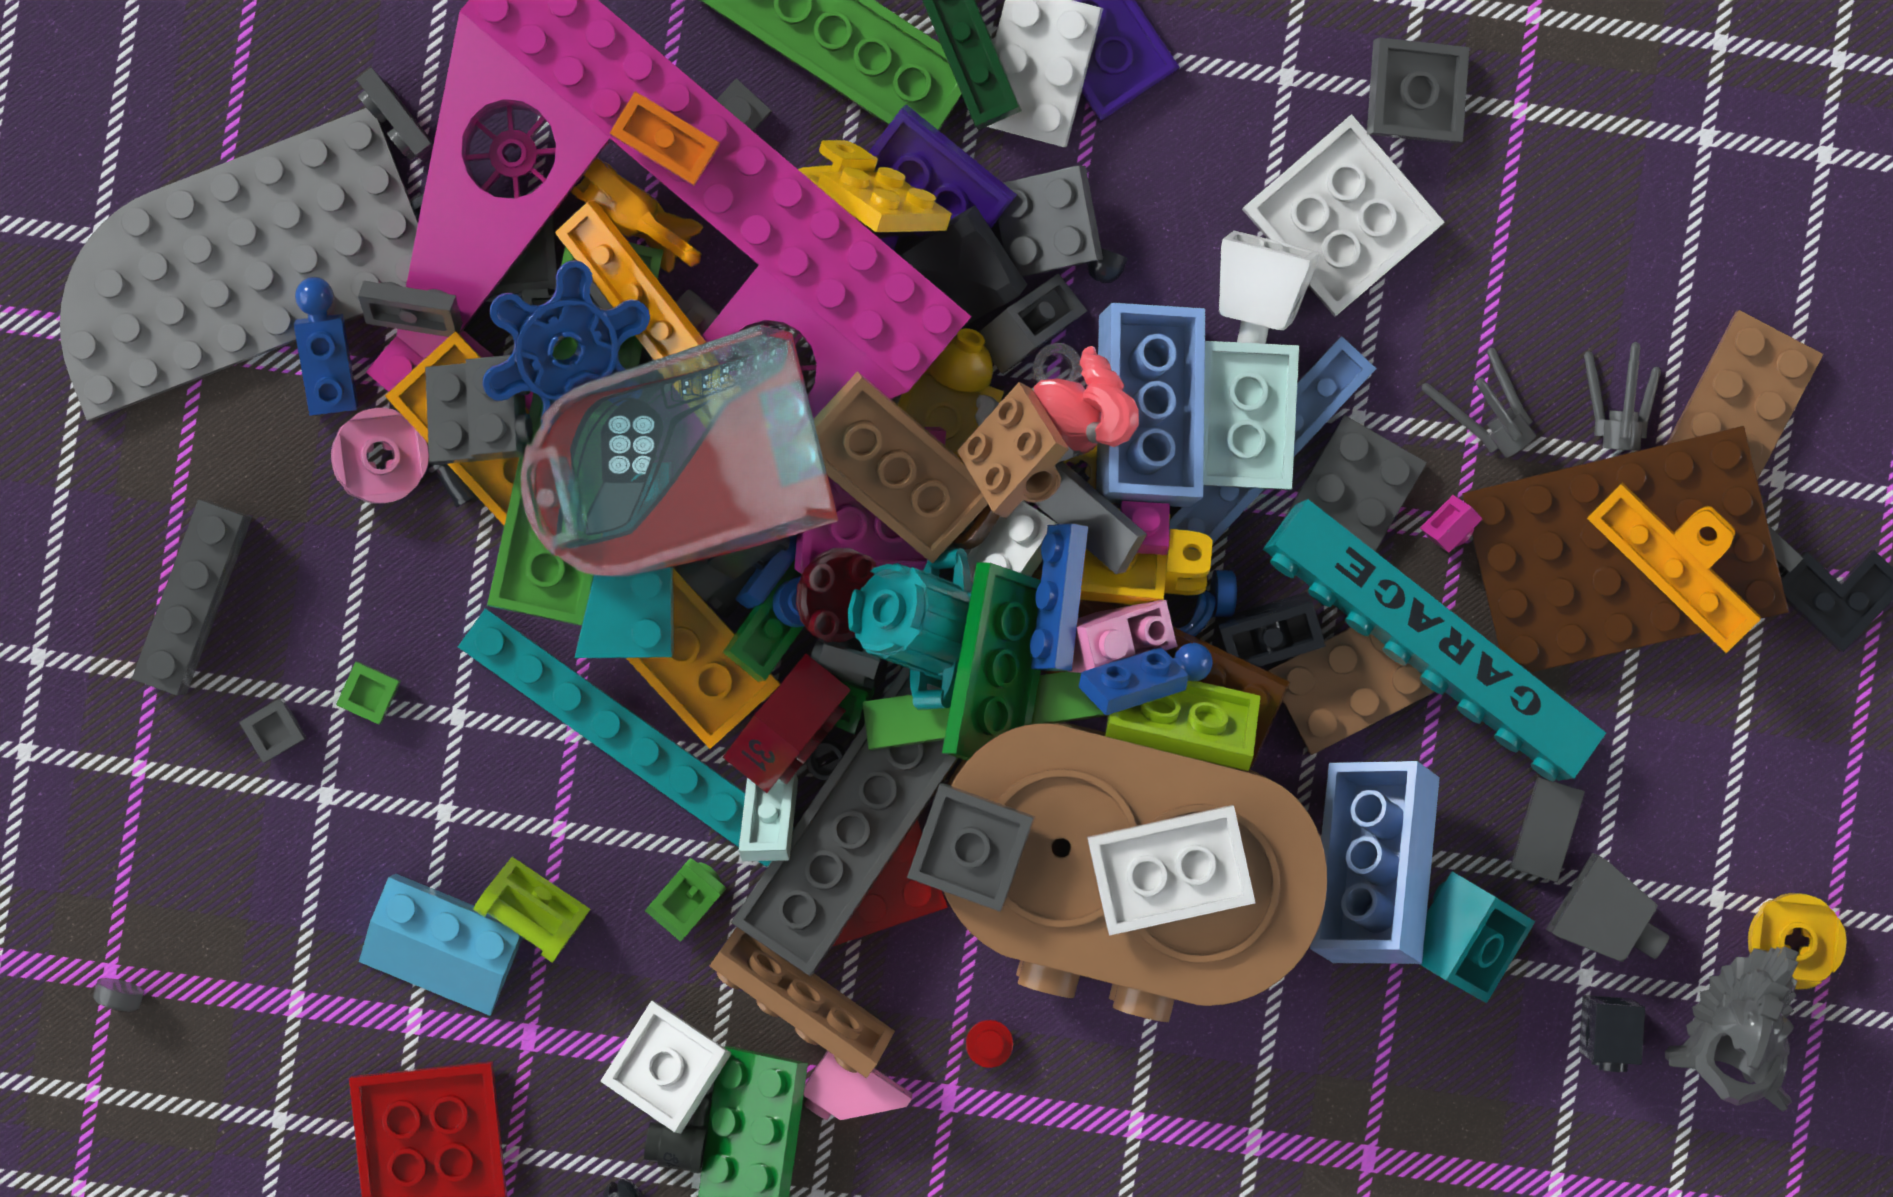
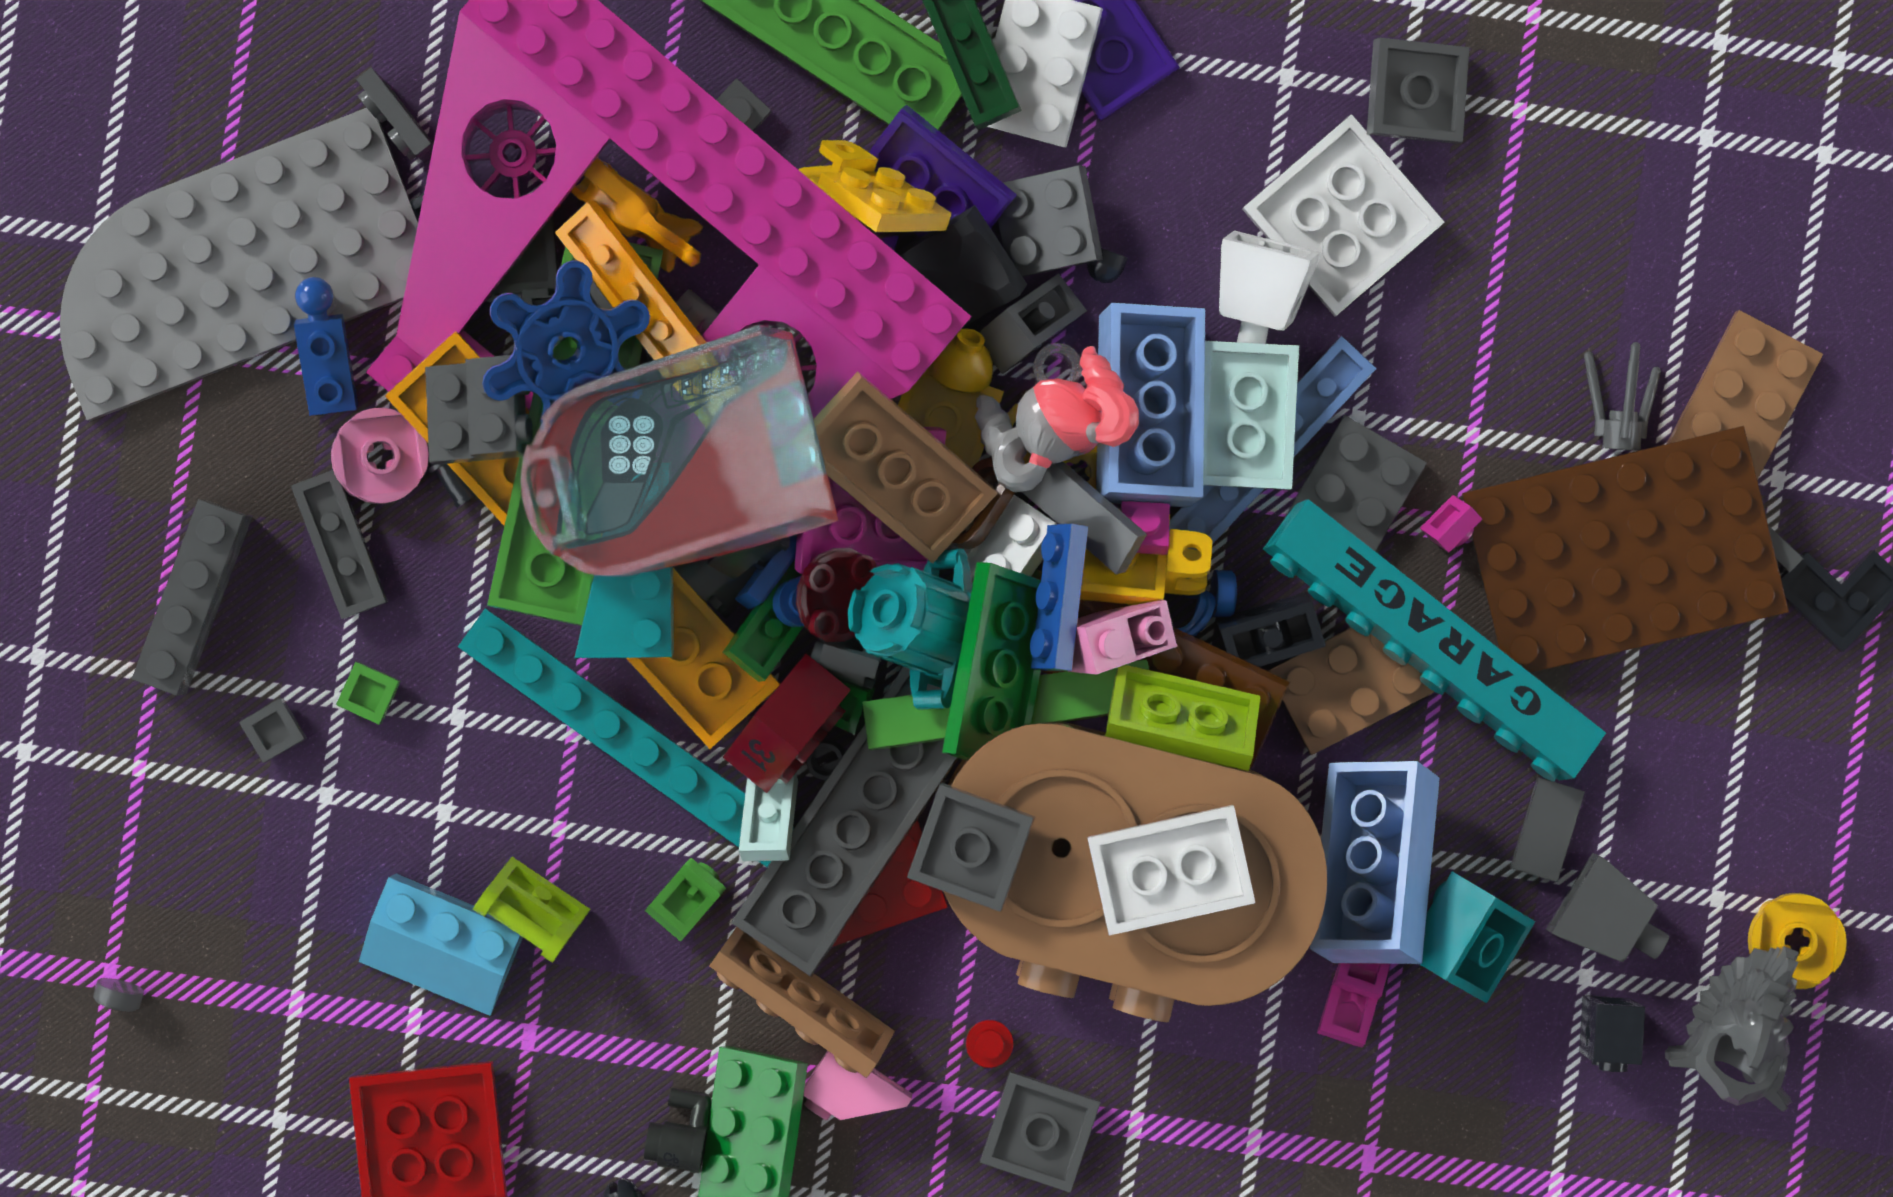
dark grey plate [358,281,463,337] -> none
white plate [601,1001,732,1134] -> none
orange plate [610,91,720,186] -> none
medium nougat plate [957,382,1069,518] -> none
blue plate [1079,643,1213,715] -> none
dark grey plant [1422,348,1536,458] -> none
light orange plate [1587,482,1761,653] -> none
none -> dark grey plate [291,470,388,619]
none -> dark grey plate [980,1070,1101,1193]
none -> dark pink slope [1317,963,1391,1048]

